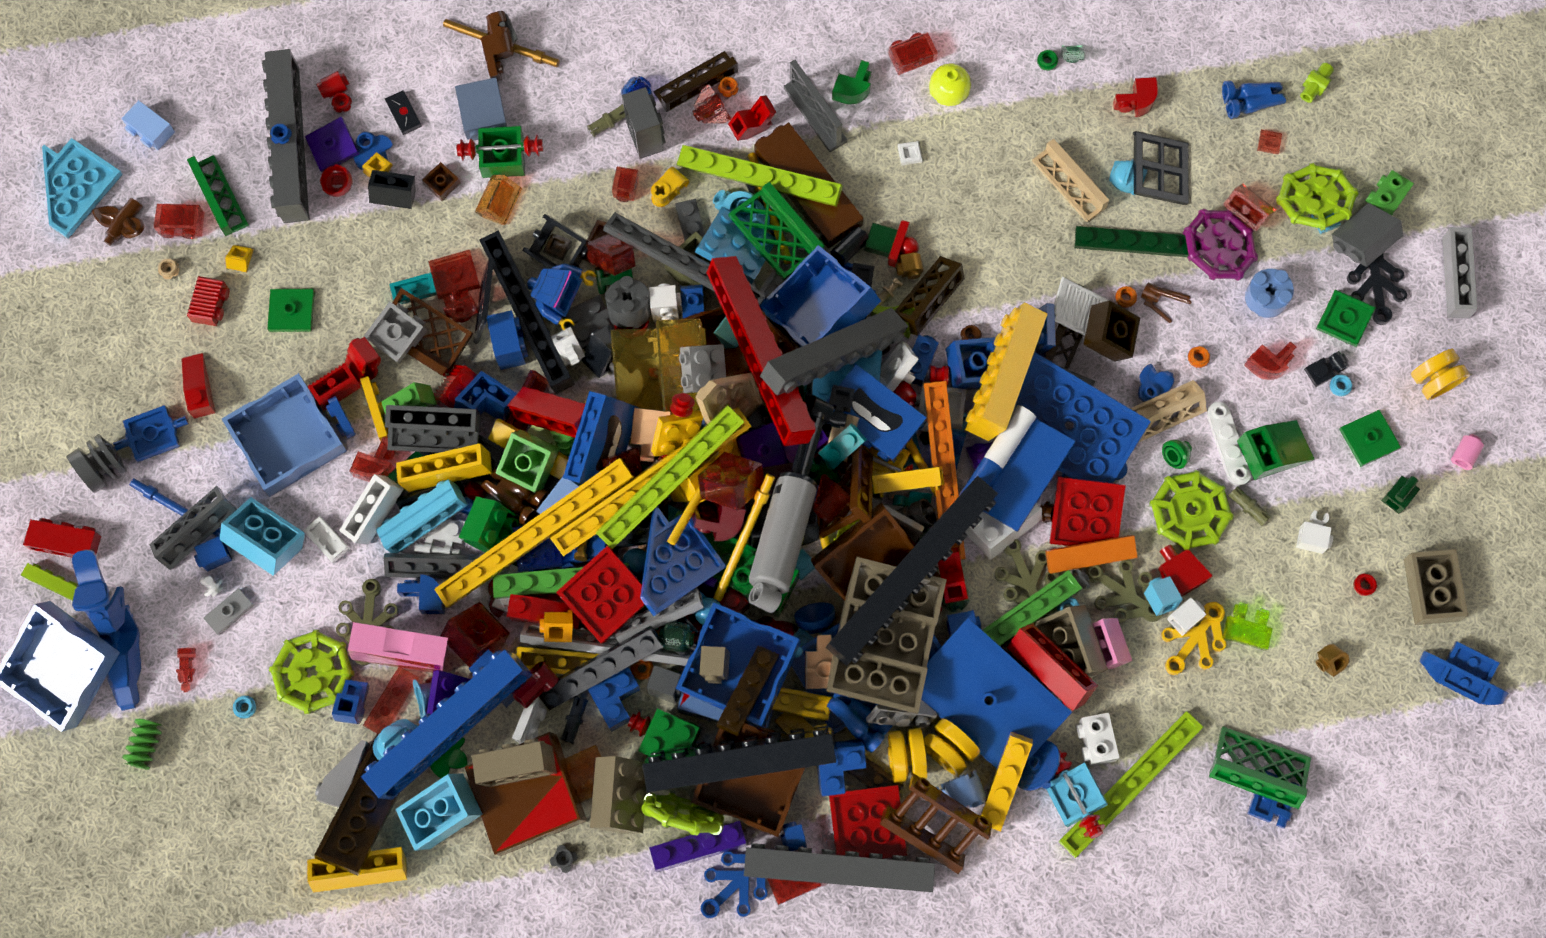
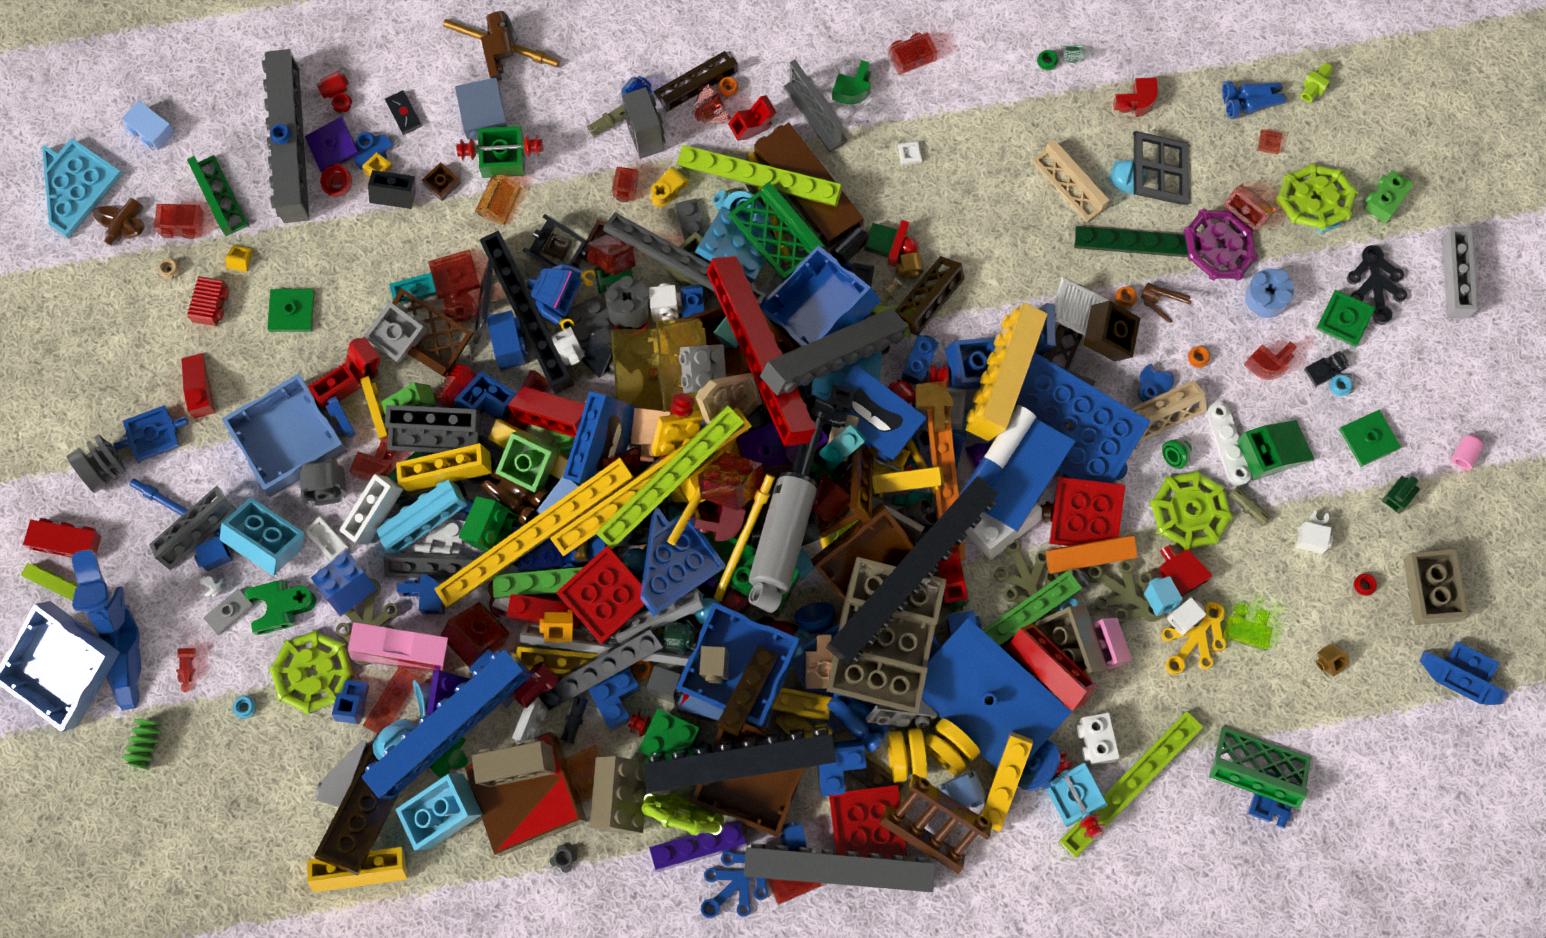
red plate [464,481,486,501] -> none
white hinge [880,340,918,392] -> none
neon yellow cylinder [929,63,971,106] -> none
reddish brown plate [960,325,982,340] -> none
dark grey brick [1332,203,1403,267] -> none
yellow wheel [1411,348,1471,401] -> none
none -> green piece [245,580,316,635]
none -> dark grey brick [299,459,347,506]
none -> blue brick [311,550,377,617]
none -> pearl gold brick [915,384,953,432]

